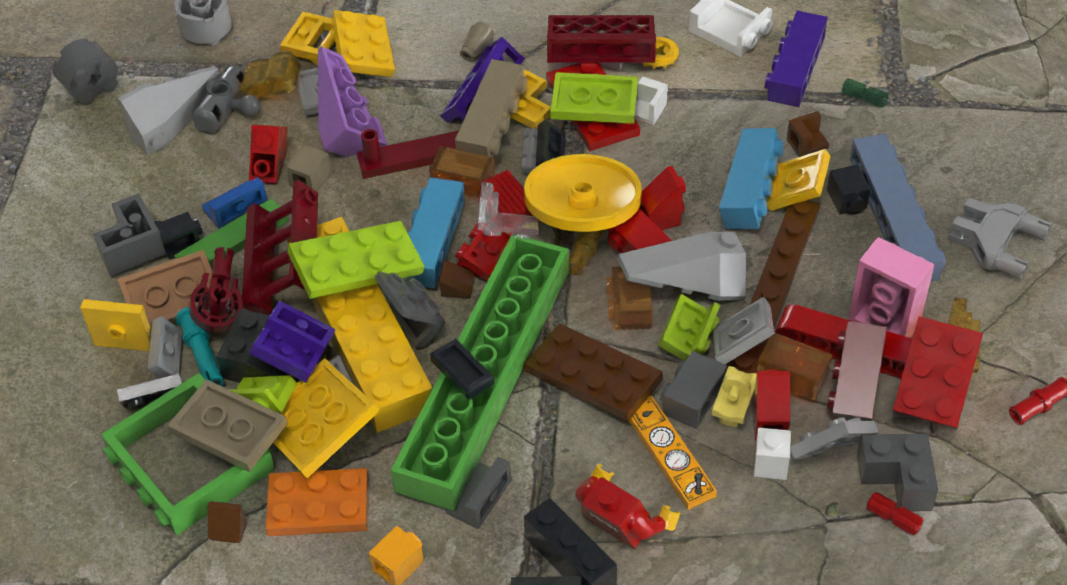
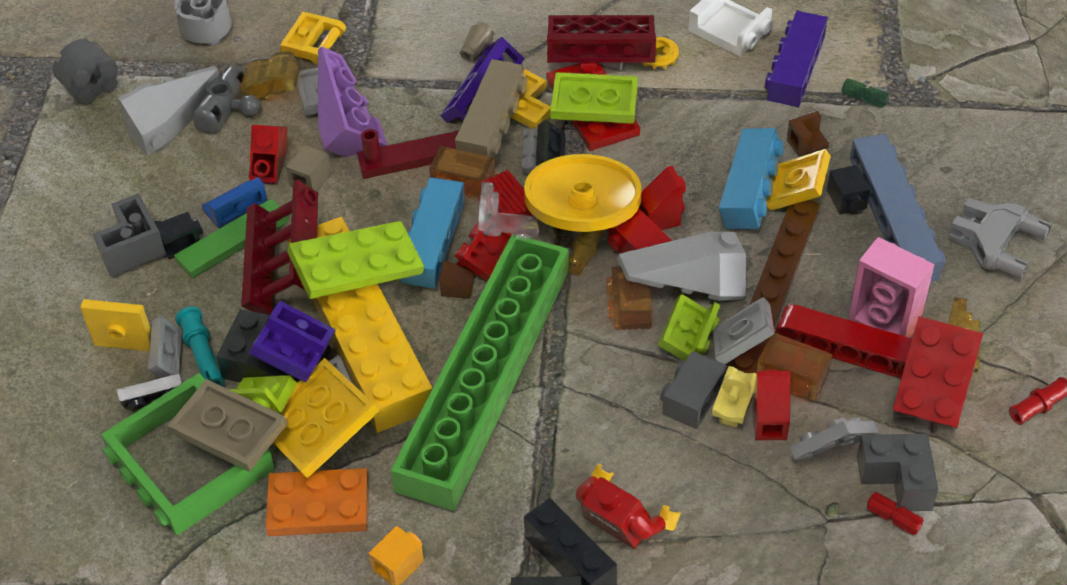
medium nougat plate [117,250,212,329] -> none
dark red pin [189,247,243,334] -> none
reddish brown slope [208,501,247,543] -> none
yellow plate [332,10,395,77] -> none
dark grey bracket [375,271,446,349] -> none
black tile [430,338,495,400] -> none
dark grey panel [445,457,512,529] -> none
reddish brown plate [524,323,663,422] -> none
light orange tile [629,396,717,510] -> none
white panel [635,77,668,125] -> none
white brick [753,428,791,480] -> none
brick [827,321,887,421] -> none

